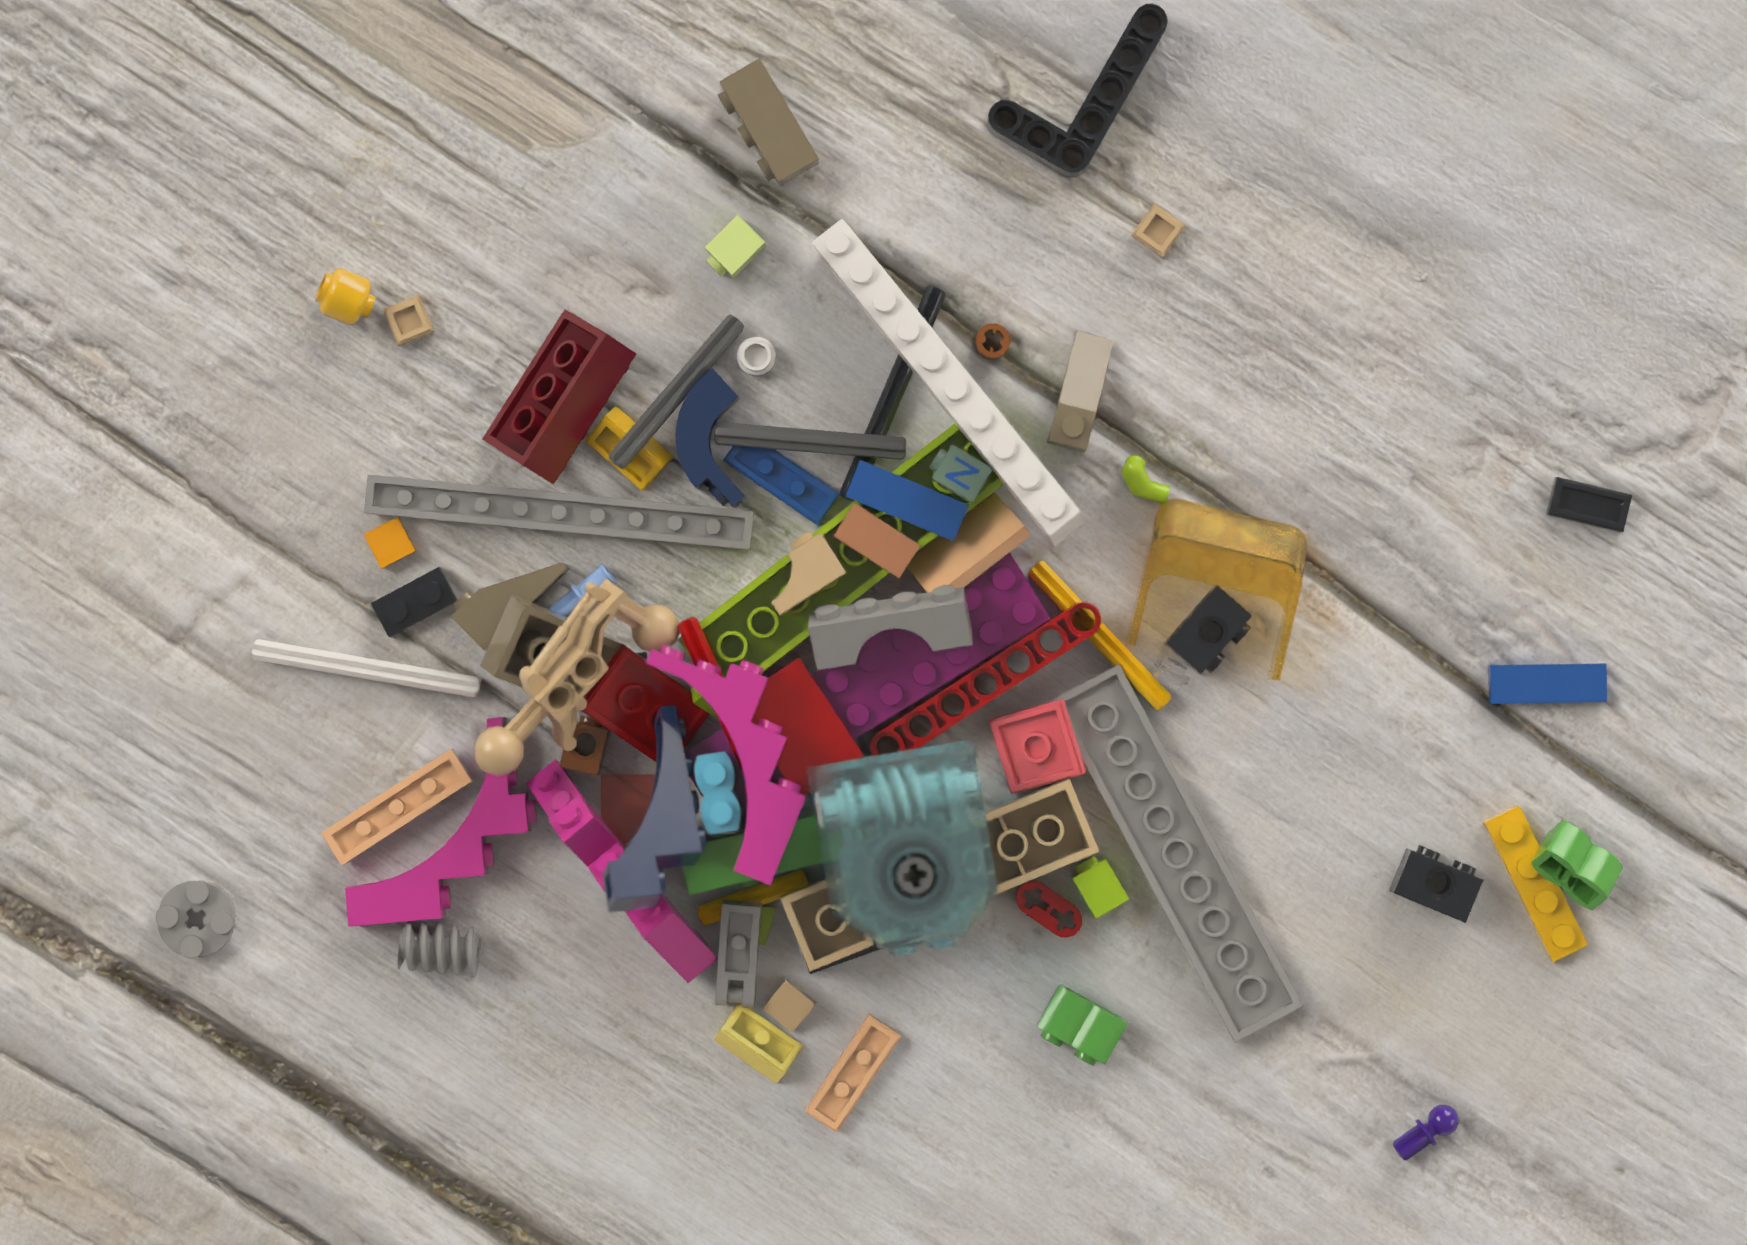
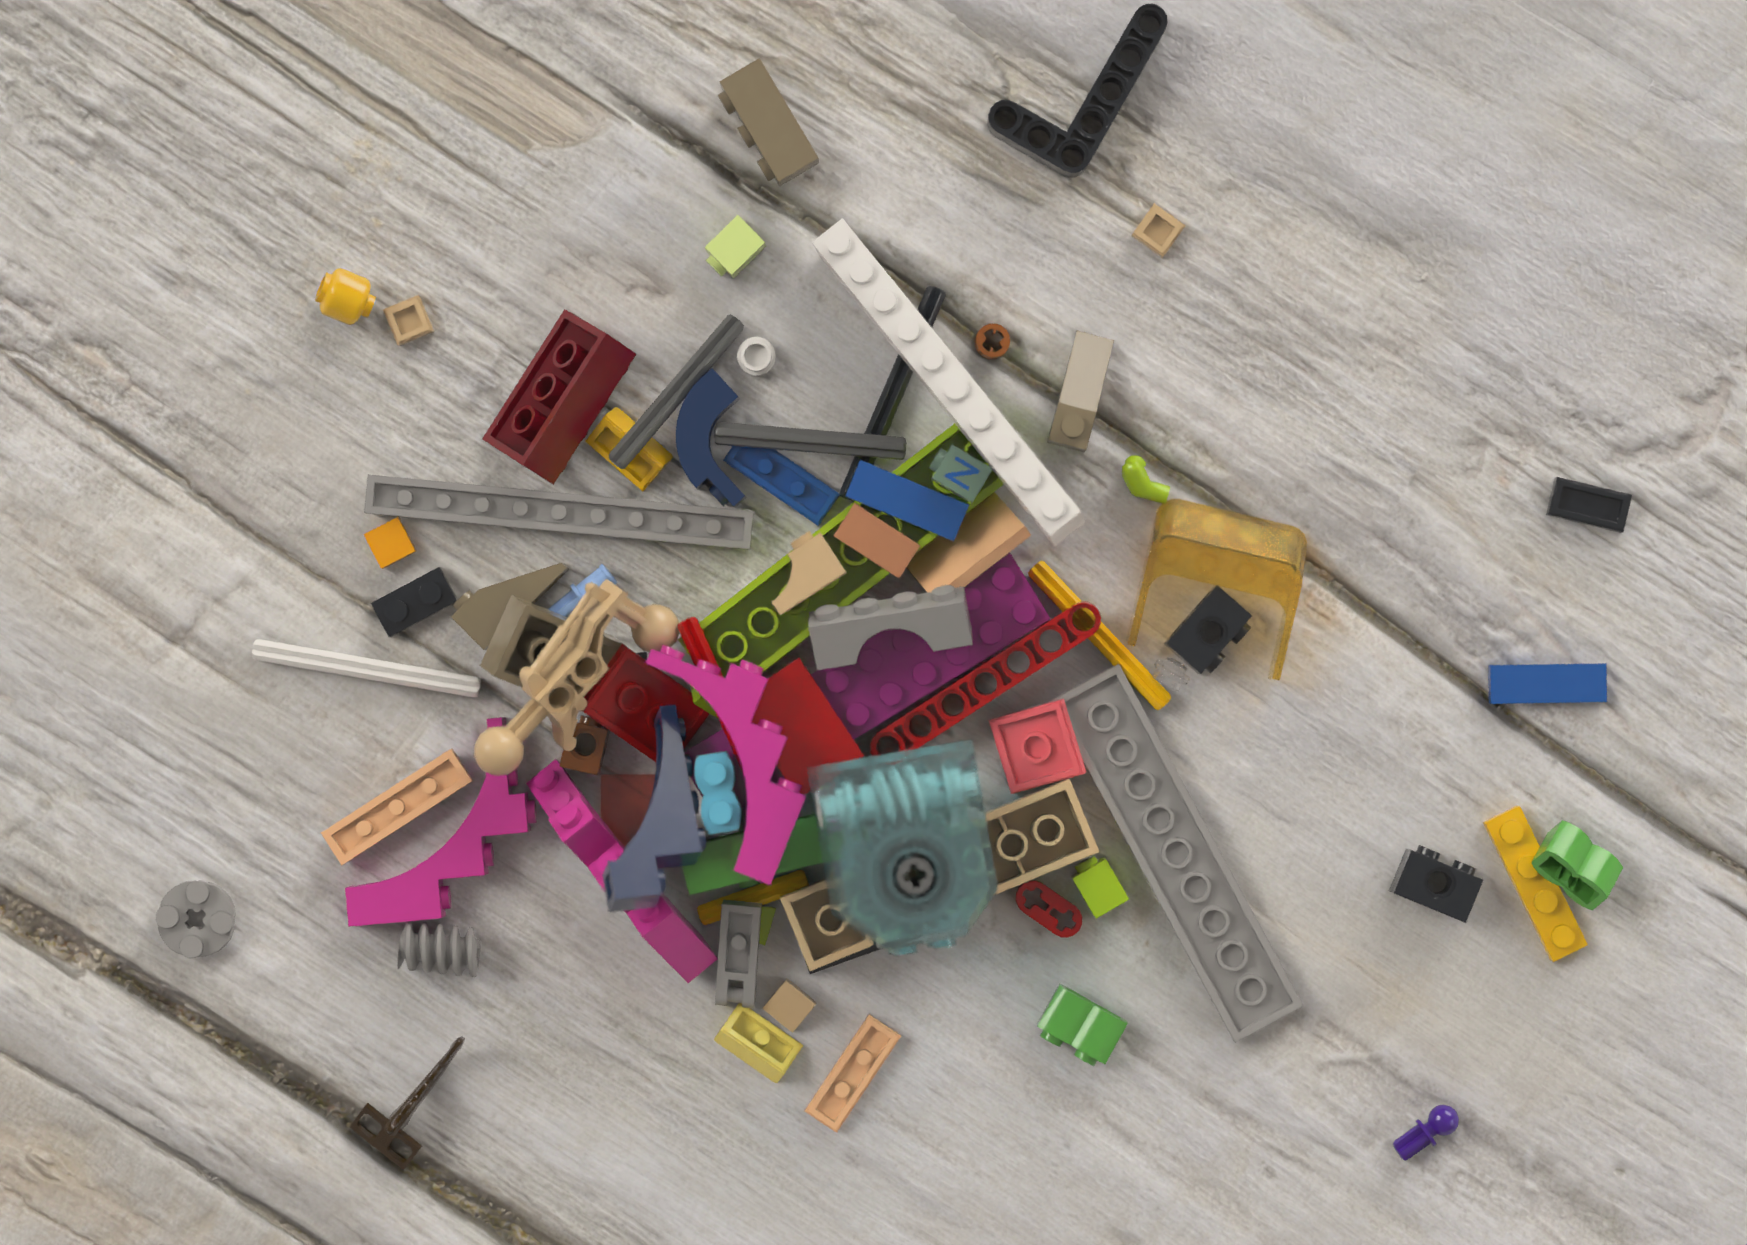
none -> dark brown piece [349,1036,465,1170]

